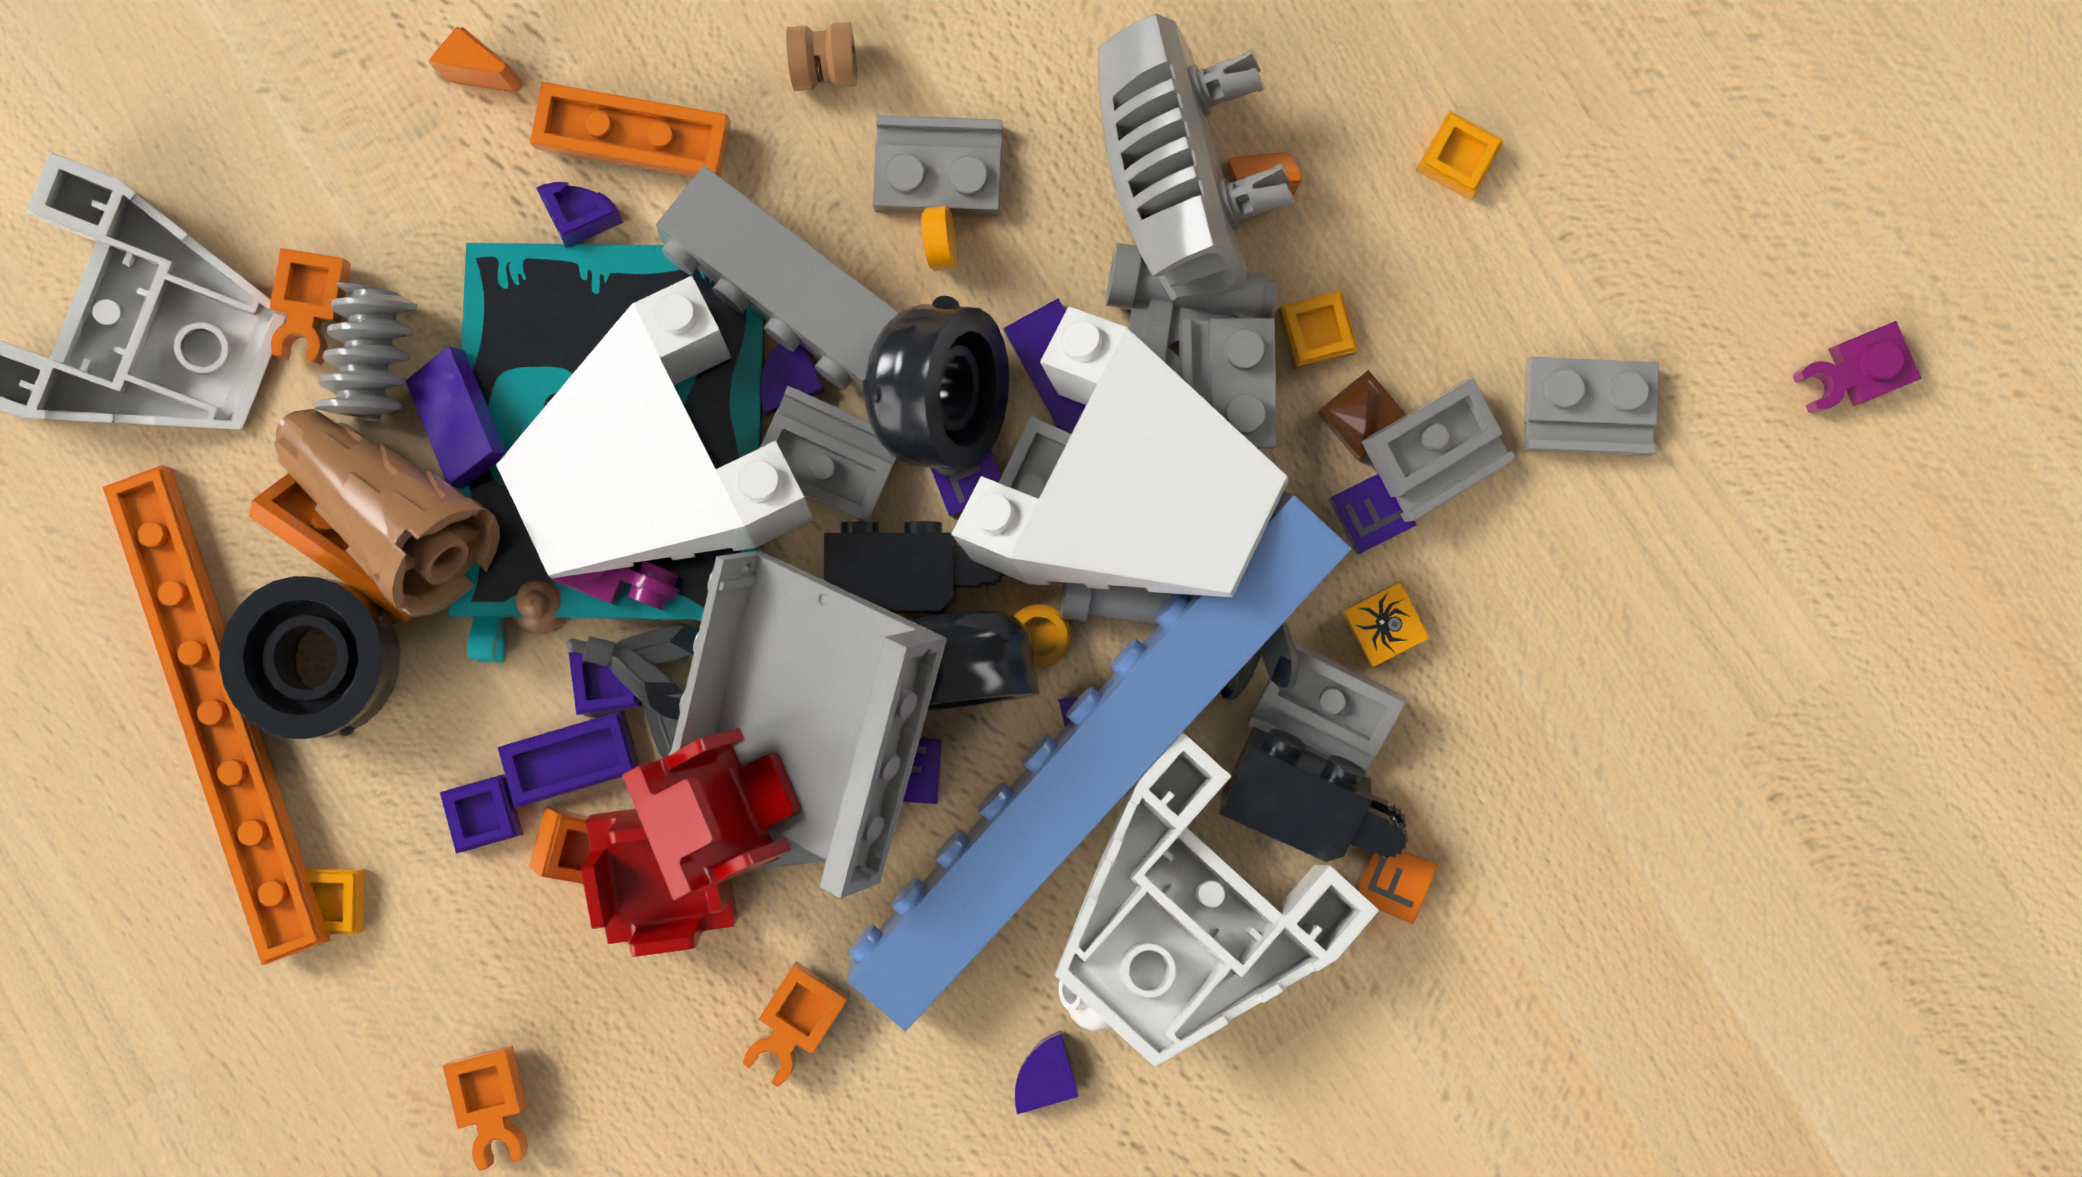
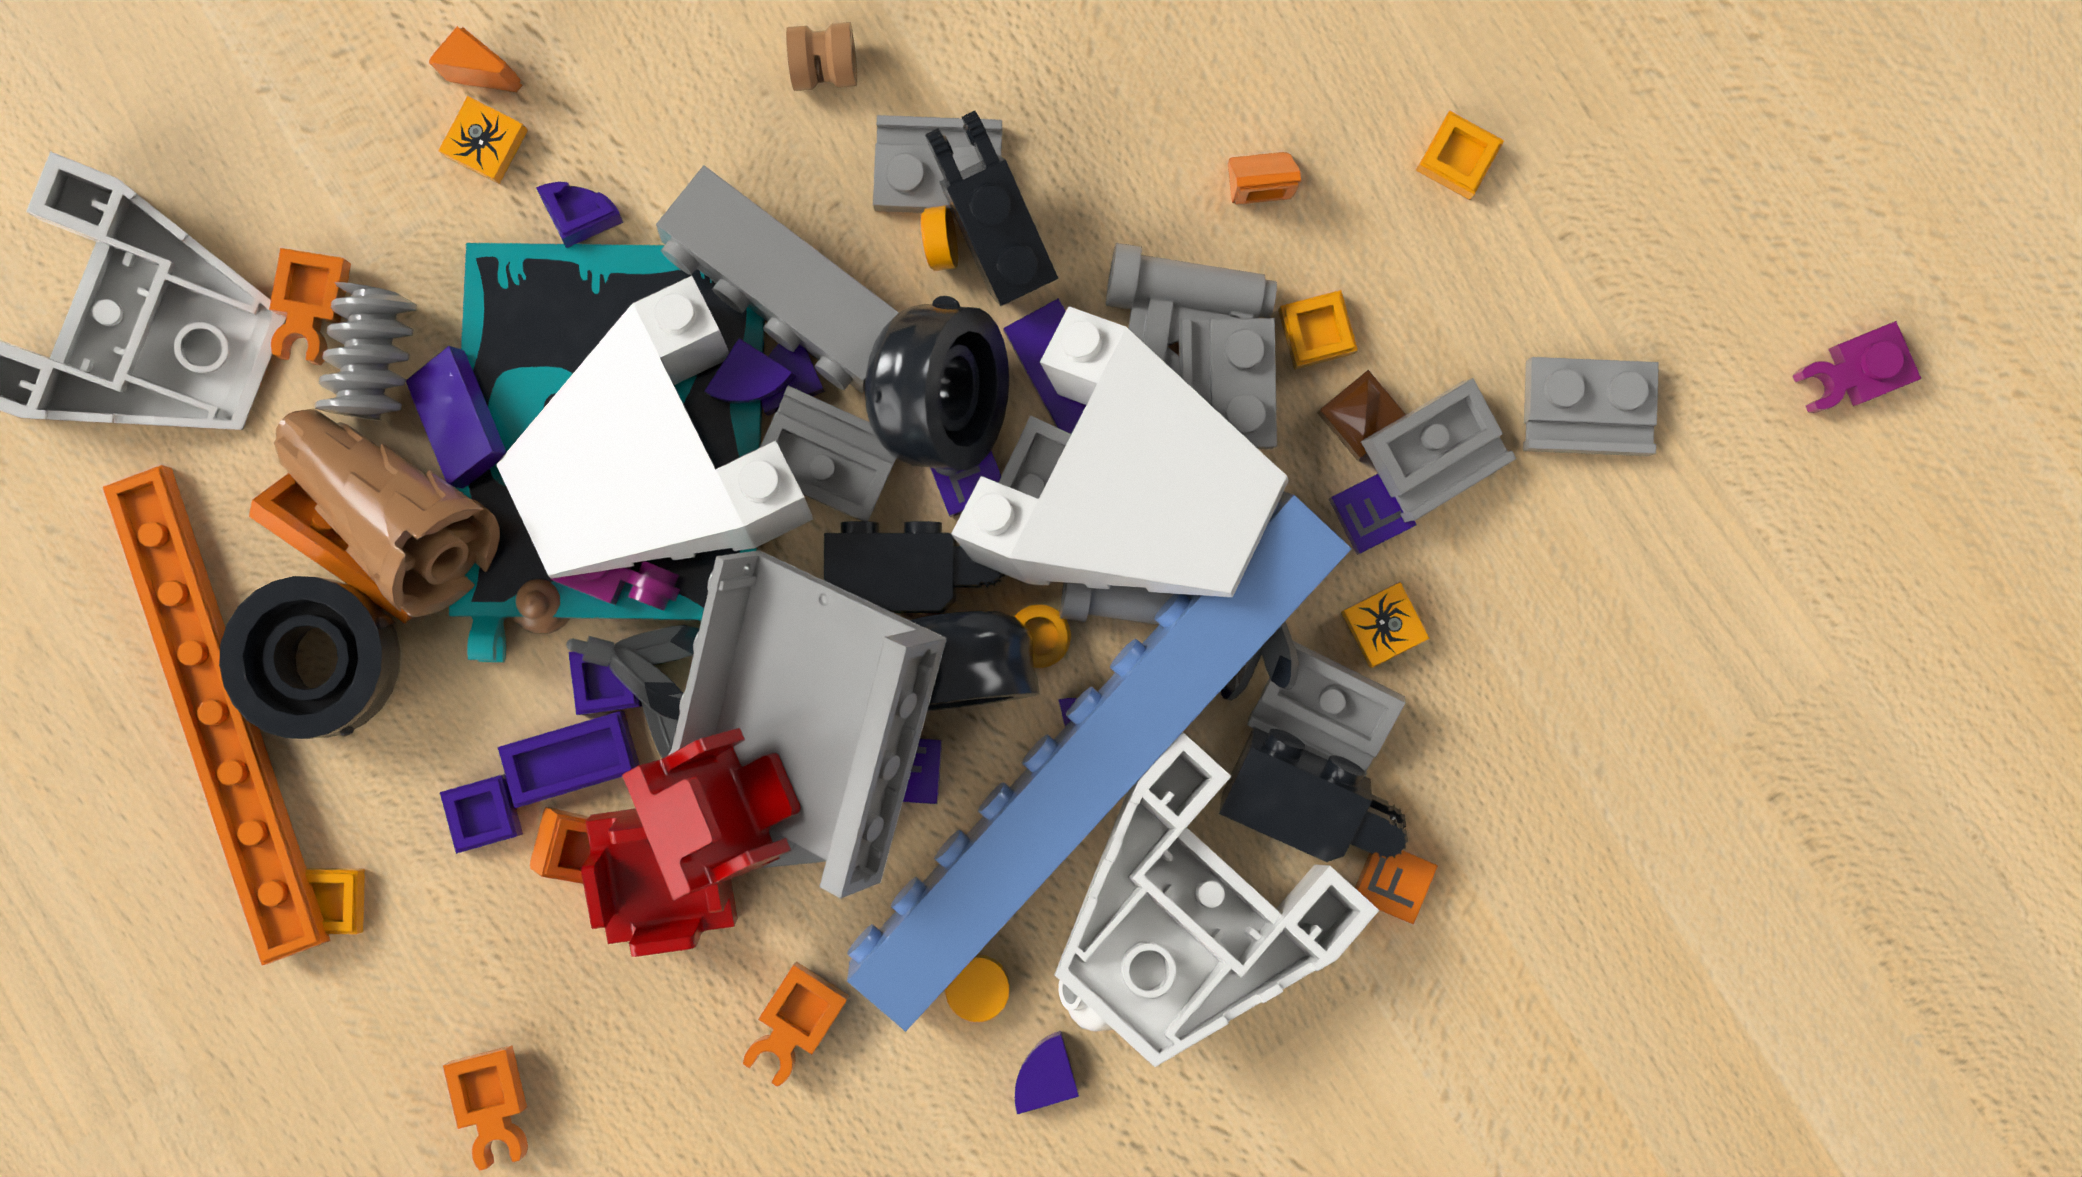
orange plate [530,82,731,177] -> none
light grey piece [1099,13,1295,302] -> none
none -> light orange tile [438,96,528,184]
none -> dark purple tile [704,338,796,404]
none -> black hinge [925,111,1059,306]
none -> light orange tile [945,955,1010,1022]

